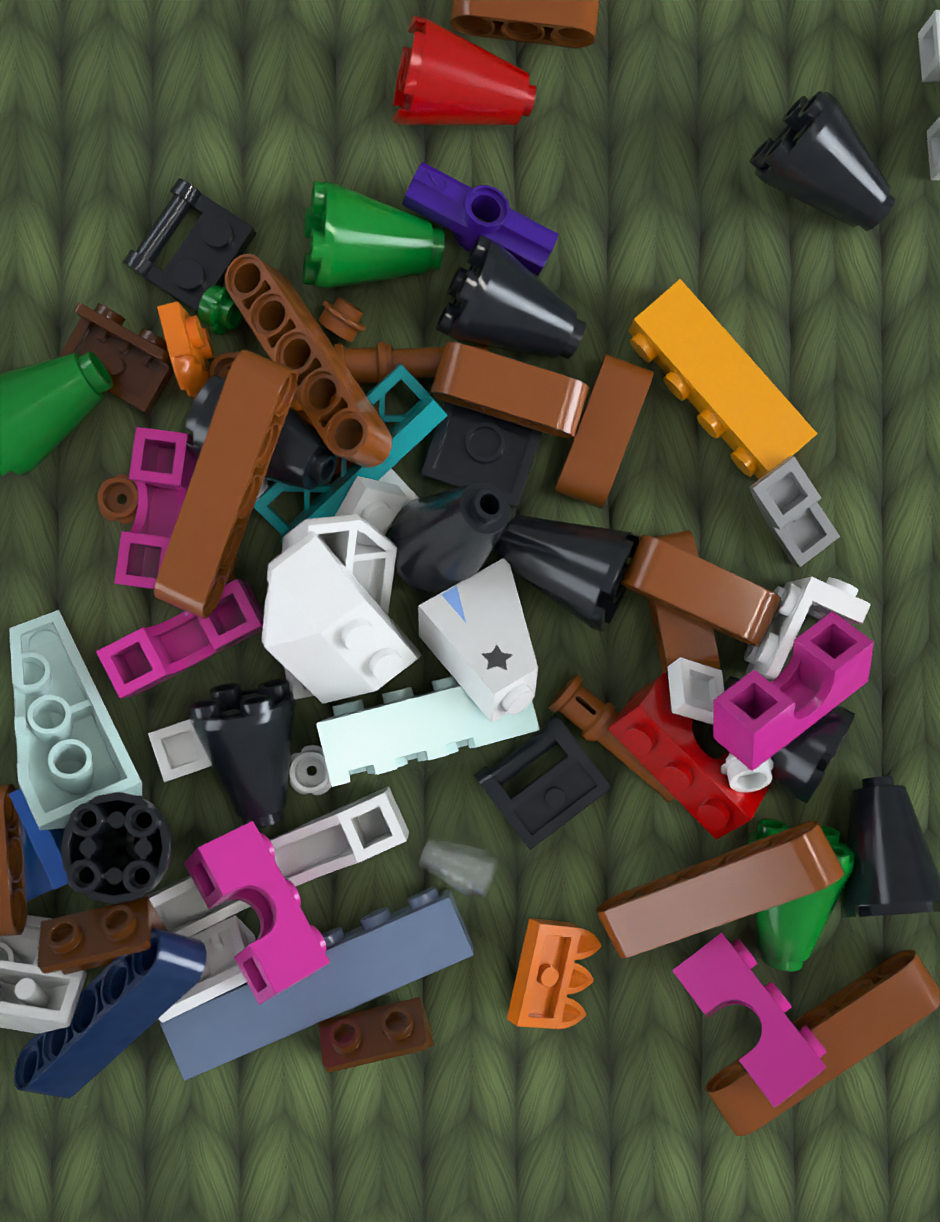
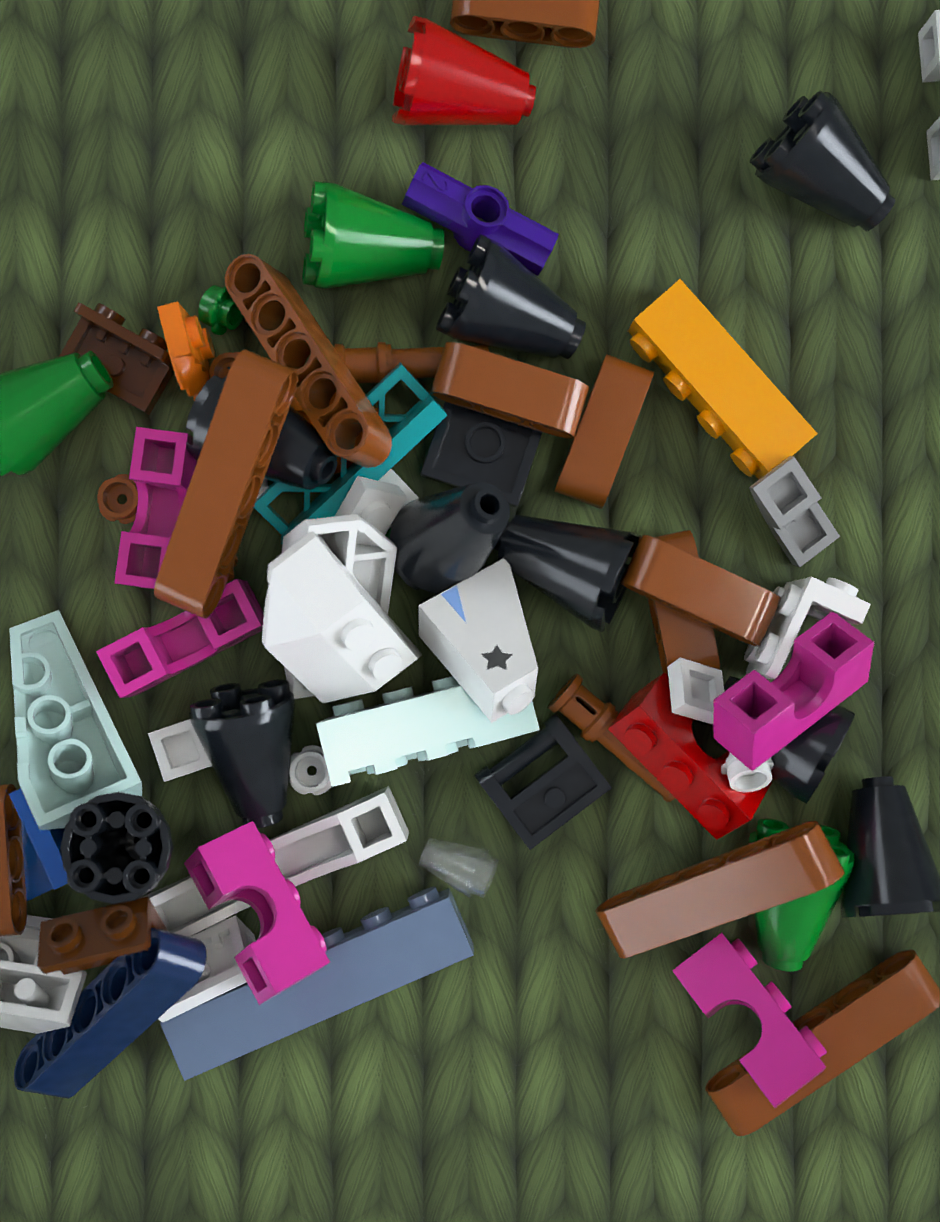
black plate [123,178,257,314] -> none
dark orange plate [318,296,366,342] -> none
reddish brown bracket [319,997,434,1073] -> none
orange plate [507,918,601,1029] -> none

